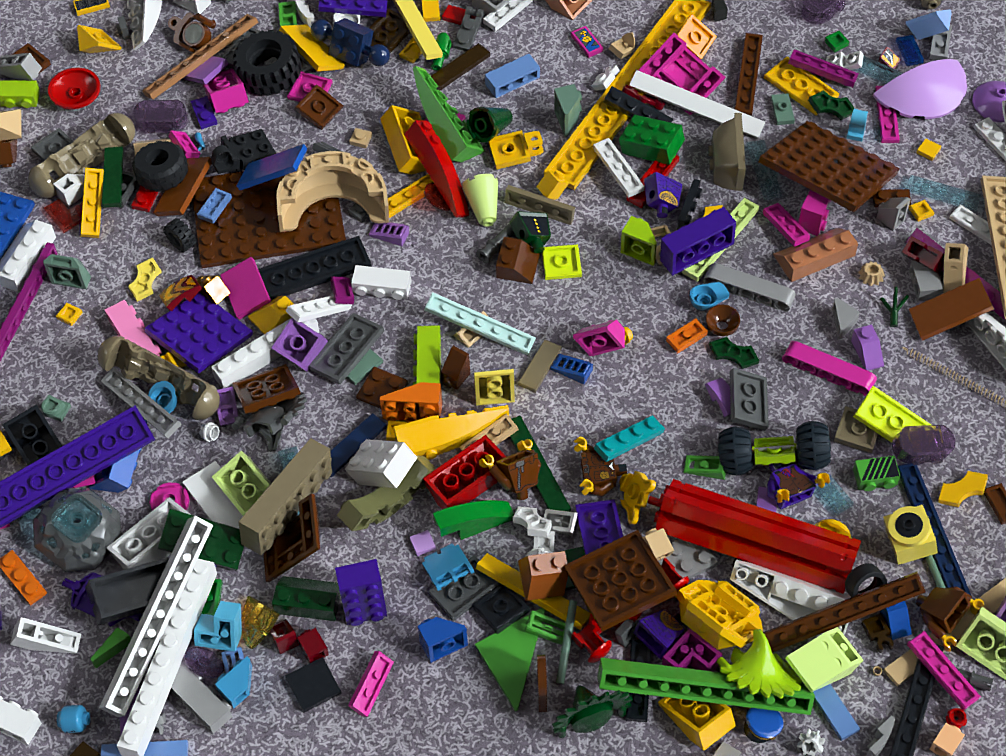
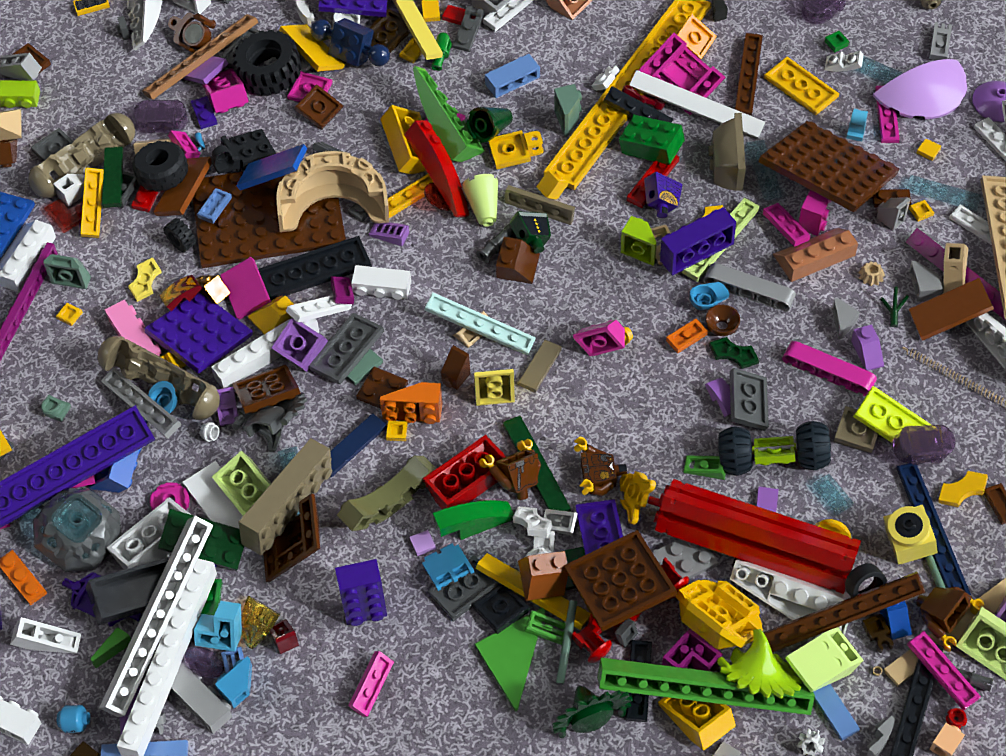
black slope [2,404,62,465] -> none
red dish [48,68,101,109] -> none
yellow slope [77,25,122,53] -> none
dark green slope [272,576,341,621] -> none
bright green slope [278,1,297,26] -> none
black tile [285,657,342,713] -> none
dark red brick [297,627,329,663] -> none
white brick [345,439,417,488] -> none
tan plate [349,128,372,148] -> none
yellow wedge [394,405,509,460] -> none
lime brick [413,325,441,385] -> none
blue slope [418,617,468,663] -> none
dark brown tile [431,43,490,91] -> none
tan tile [459,413,519,451] -> none
reddish brown tile [537,655,547,712] -> none
neon yellow tile [542,244,582,280] -> none
blue slope [550,354,593,384] -> none
tile [571,26,603,58] -> none
white plate [593,138,644,198] -> none
teal plate [594,415,665,462] -> none
tan plate [609,32,635,59] -> none
dark purple torso [633,610,685,660] -> none
tan slope [643,528,674,561] -> none
black plate [677,179,703,230] -> none
blue piece [744,708,783,743] -> none
torso [767,463,830,510] -> none
sand green plate [771,93,795,125] -> none
magenta plate [788,49,859,88] -> none
dark green tile [808,90,854,120] -> none
bright green brick [853,456,900,491] -> none
slope [878,47,901,72] -> none
clear blue tile [896,35,924,66] -> none
dark red piece [902,236,944,274] -> none
light blue slope [905,10,951,40] -> none

